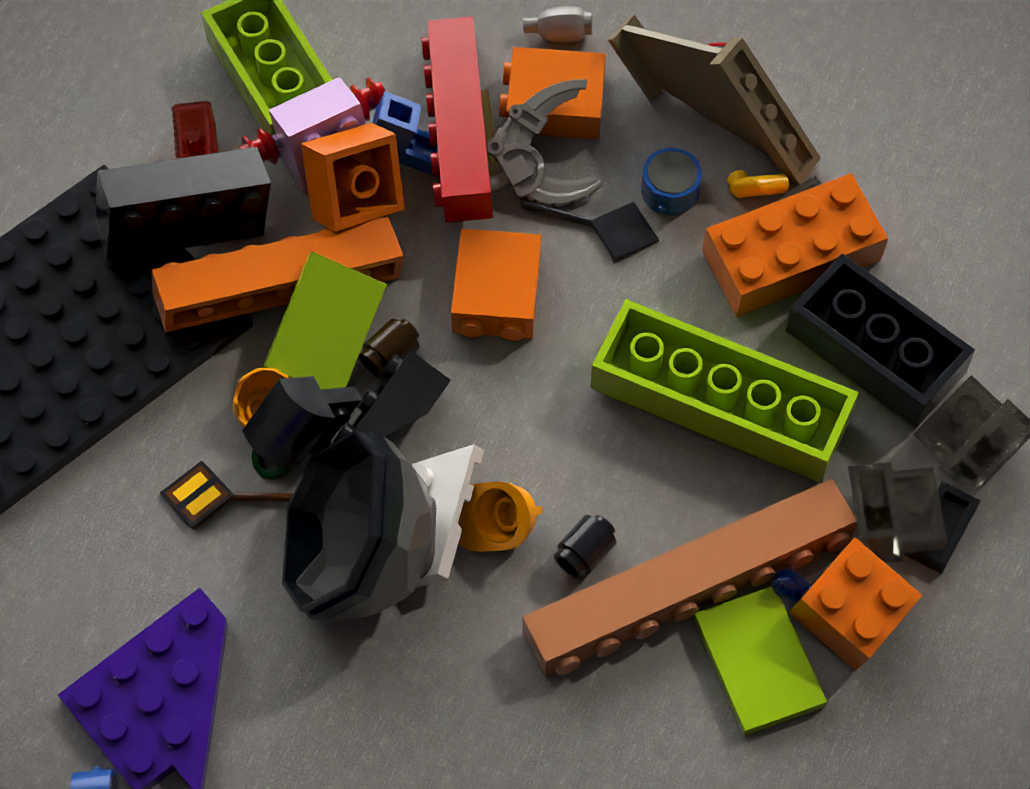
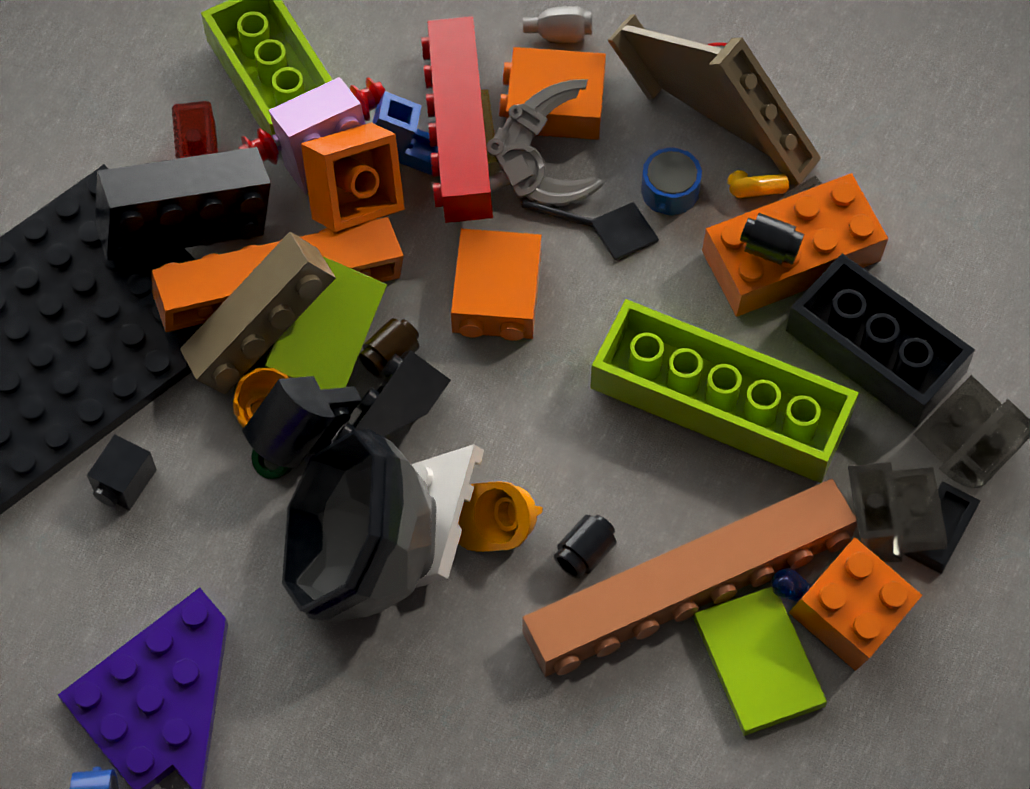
piece [160,460,294,529] -> none
none -> black brick [87,434,157,511]
none -> dark tan brick [180,232,336,394]
none -> black brick [740,213,805,265]

